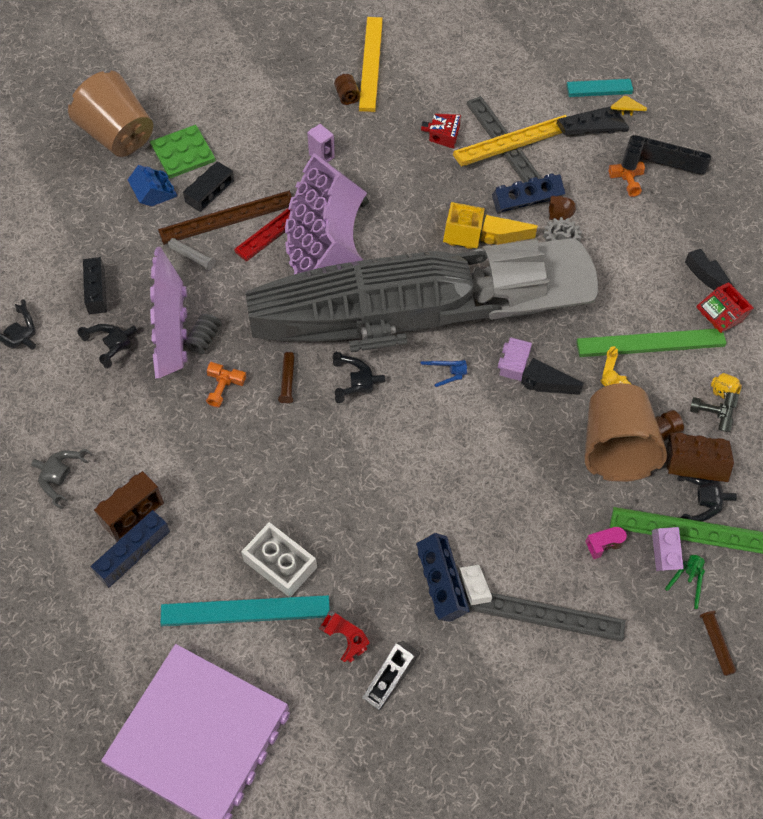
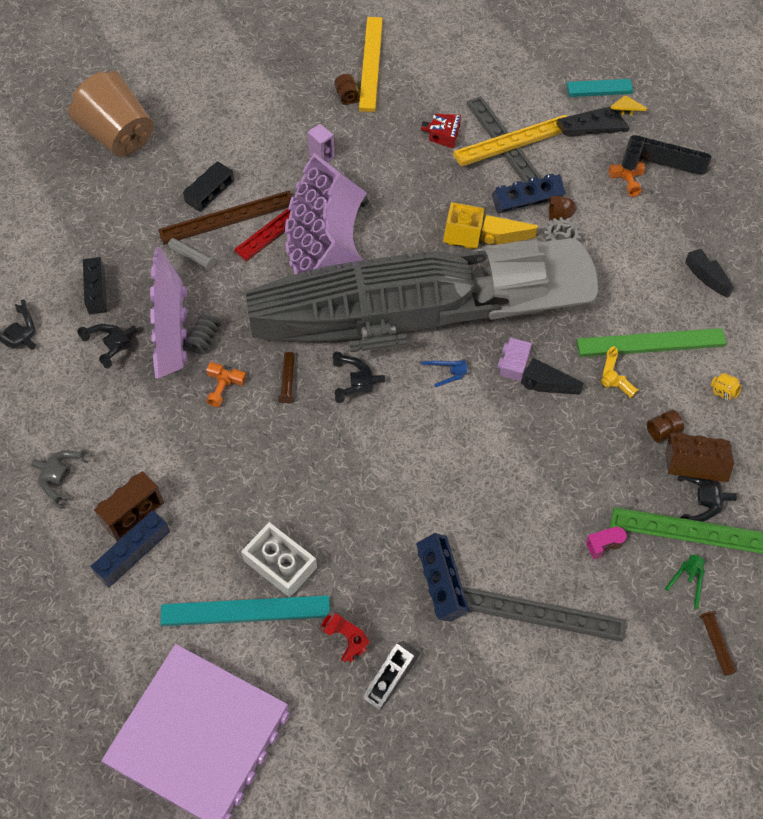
blue slope [127,165,178,206] -> none
bright green plate [150,125,216,179] -> none
white plate [459,565,492,605] -> none
medium nougat cone [584,383,667,482] -> none
lavender brick [652,527,683,571] -> none
pearl dark grey bar [690,392,739,433] -> none
red slope [696,282,754,333] -> none

